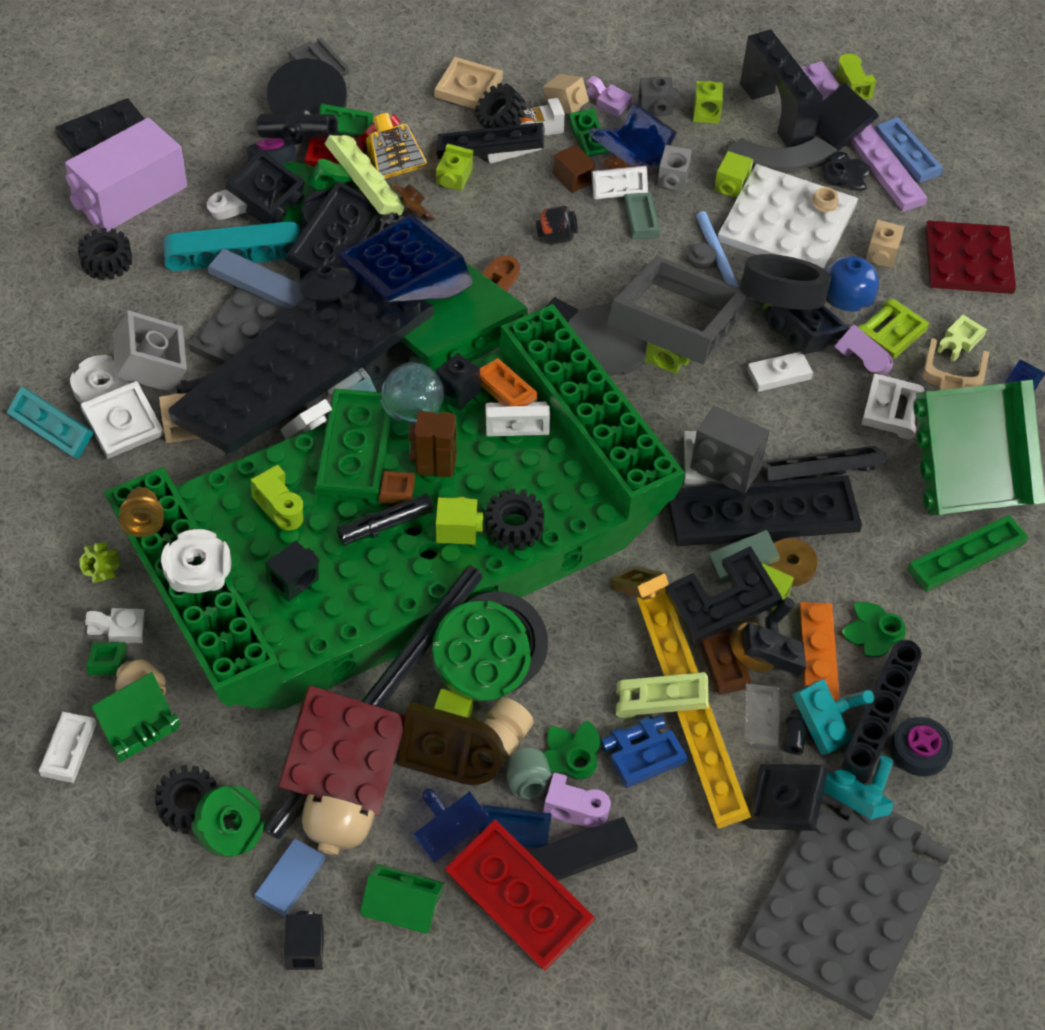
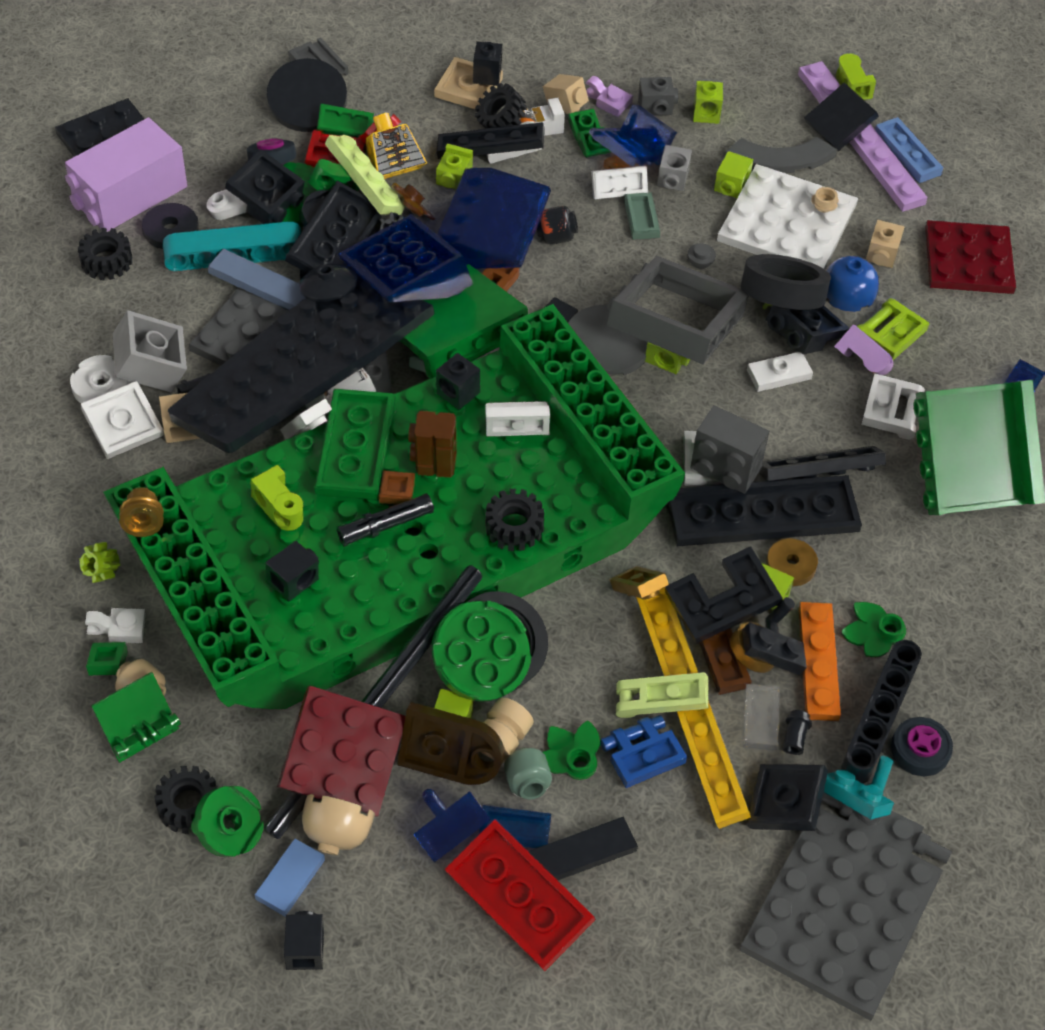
teal plate [6,386,94,459] -> none
white plate [39,712,96,783] -> none
white plate [161,529,231,593] -> none
black piece [257,108,338,145] -> none
green panel [360,864,444,934] -> none
clear light blue cylinder [380,362,444,423] -> none
lime brick [436,497,484,545] -> none
orange plate [480,358,537,407] -> none
lavender leg [543,773,611,828] -> none
reddish brown brick [553,145,596,193] -> none
light blue bar [696,211,740,288] -> none
sand green tile [709,530,780,584] -> none
black arch [740,29,823,147] -> none
teal plate [792,679,874,755] -> none
black plate [823,152,871,190] -> none
green plate [907,514,1028,593] -> none
tan piece [923,339,989,390] -> none
yellowish green plate [937,315,987,361] -> none
none -> black tile [142,203,199,249]
none -> clear blue slope [433,168,551,269]
none -> black brick [473,41,503,86]

